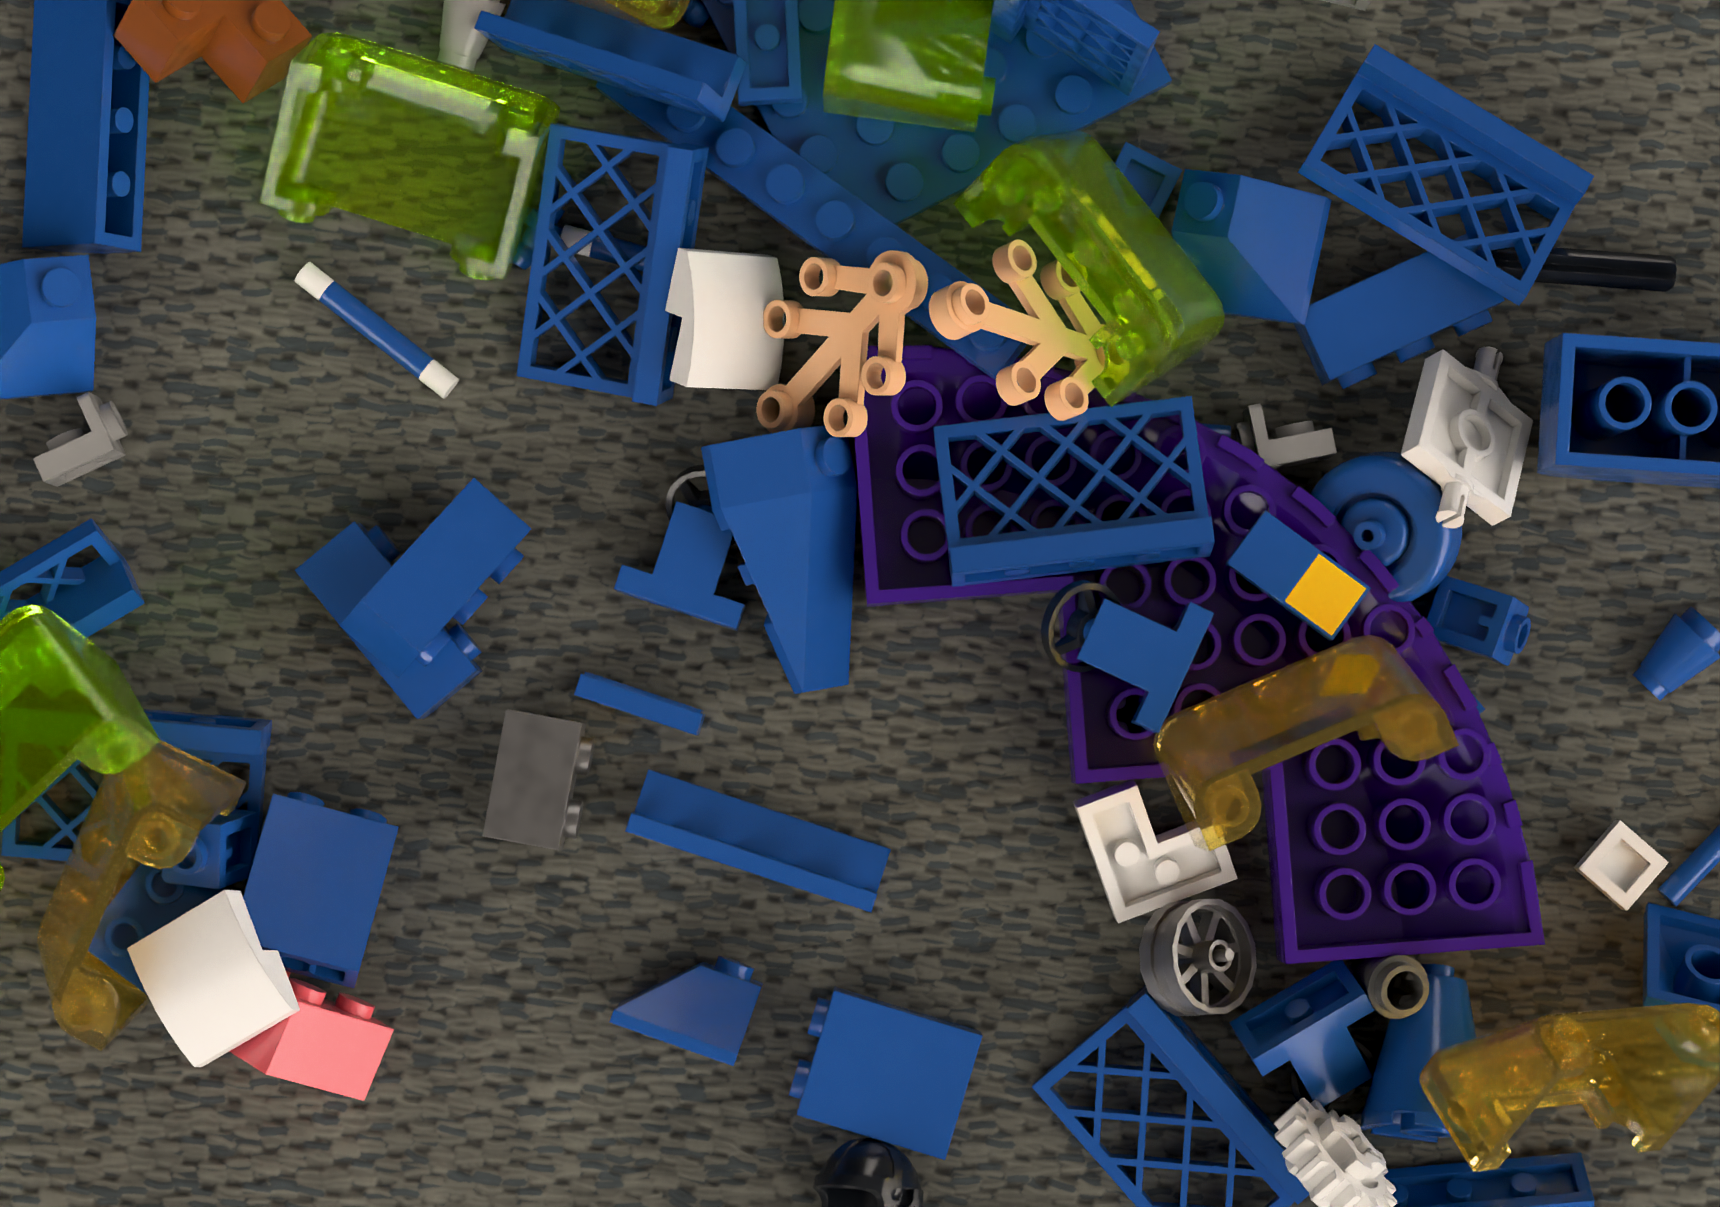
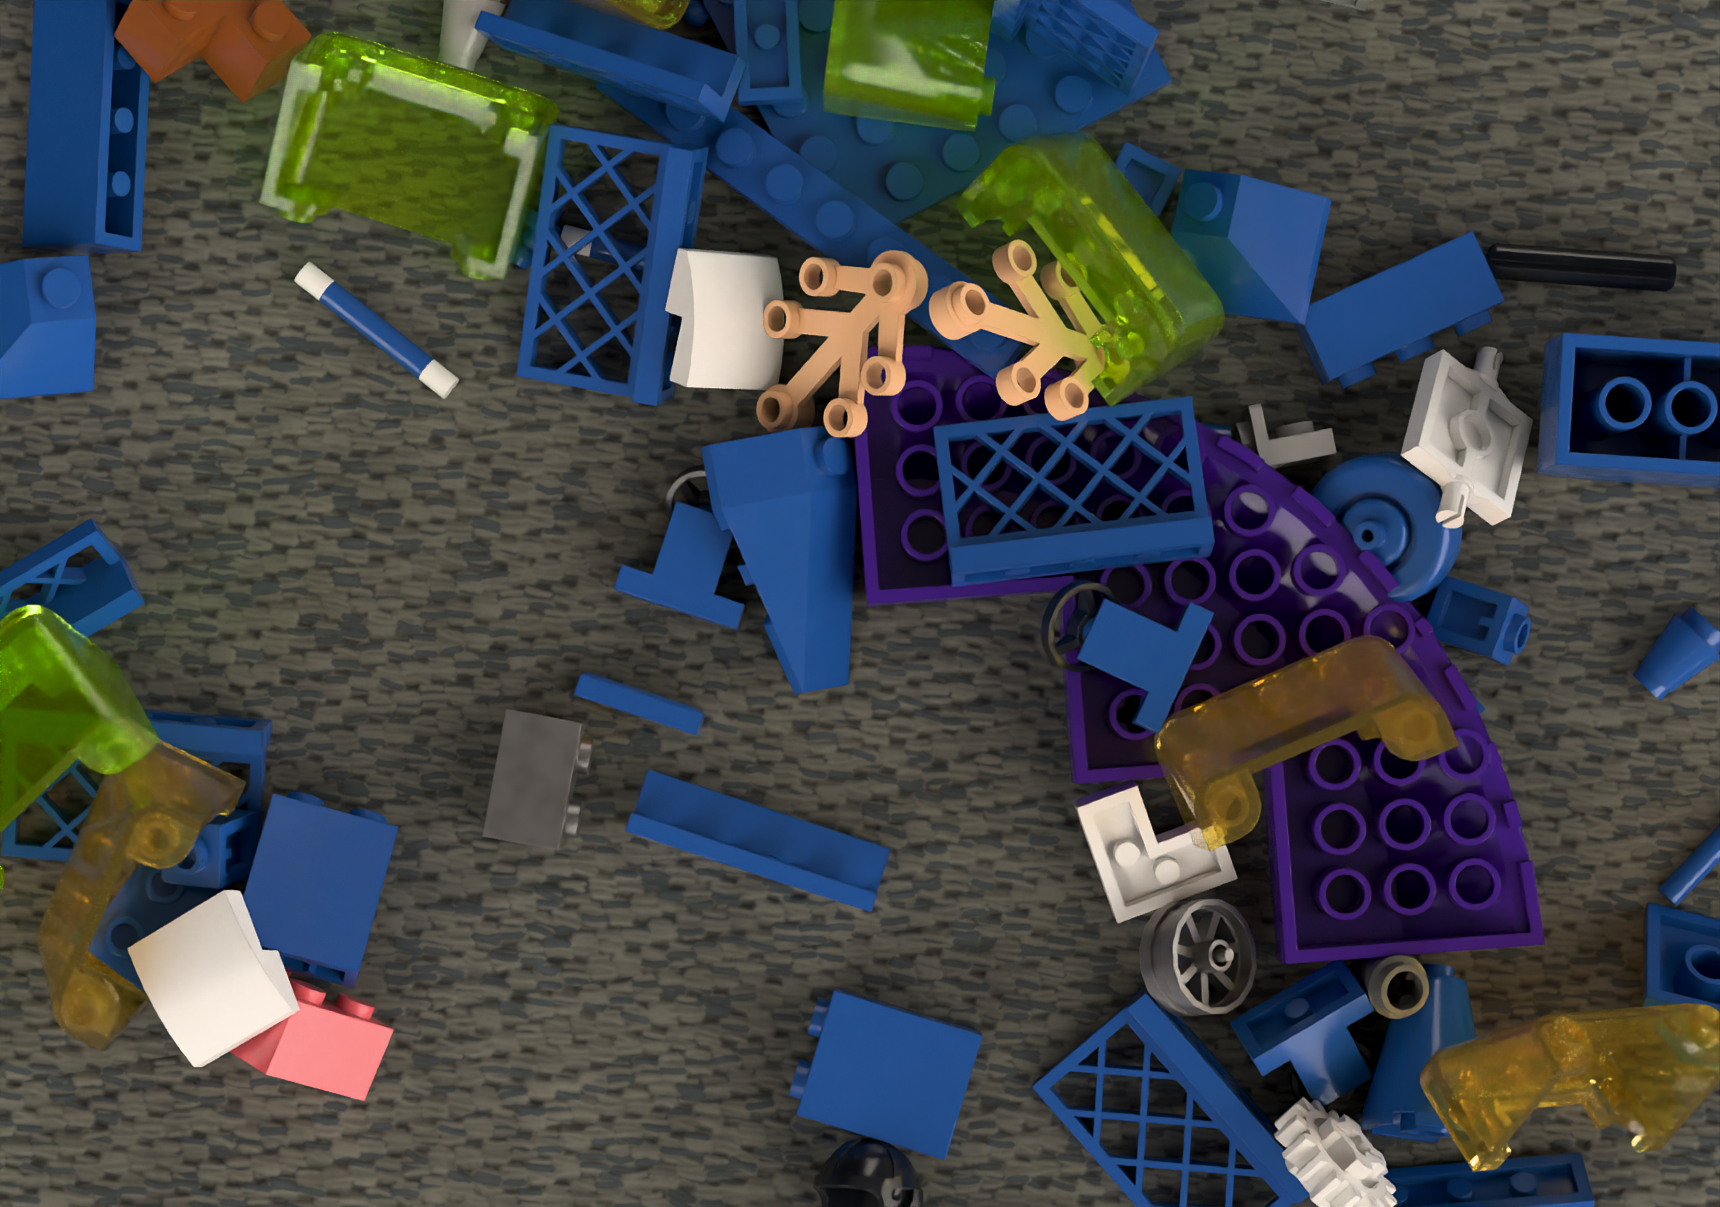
light grey bracket [33,392,128,487] -> none
blue brick [295,521,483,719] -> none
blue brick [340,478,531,678] -> none
blue slope [610,956,763,1066] -> none
blue tile [1225,510,1371,641] -> none
blue fence [1298,44,1594,306] -> none
white plate [1574,820,1669,911] -> none

